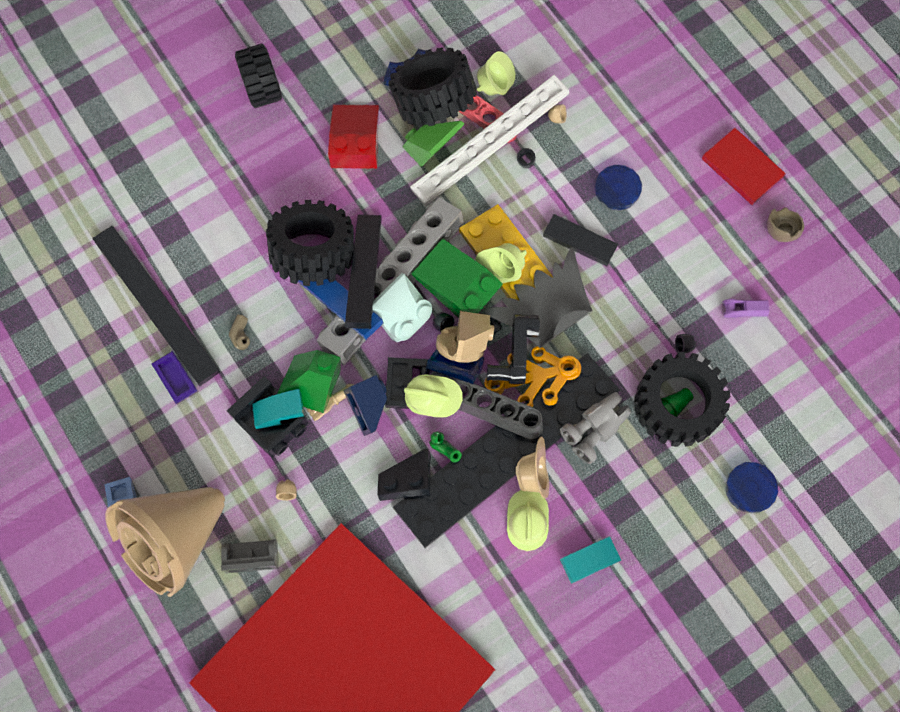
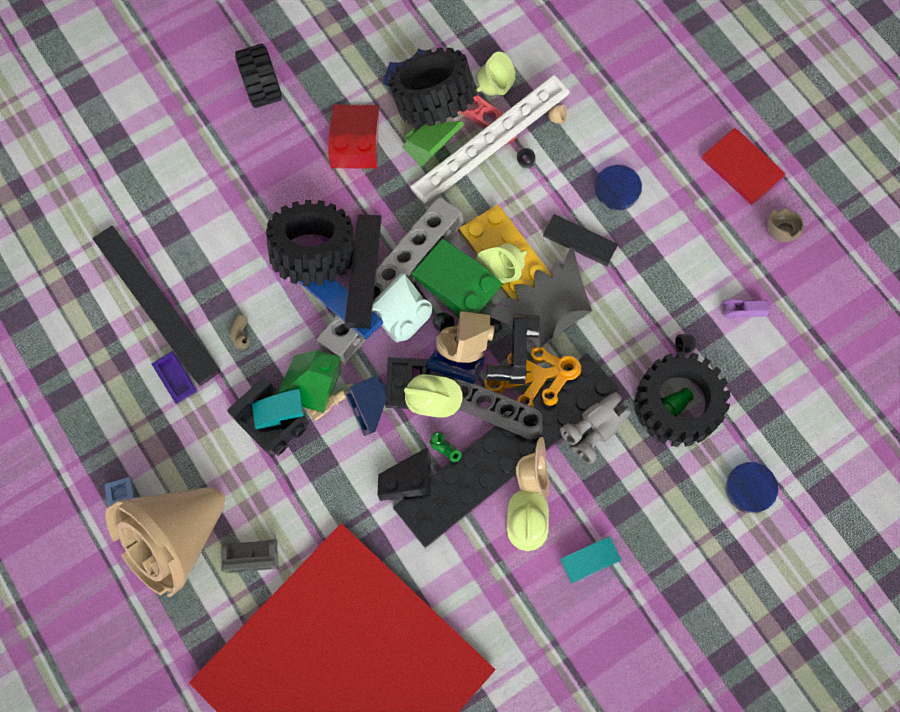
tan hinge [276,479,297,501] -> none

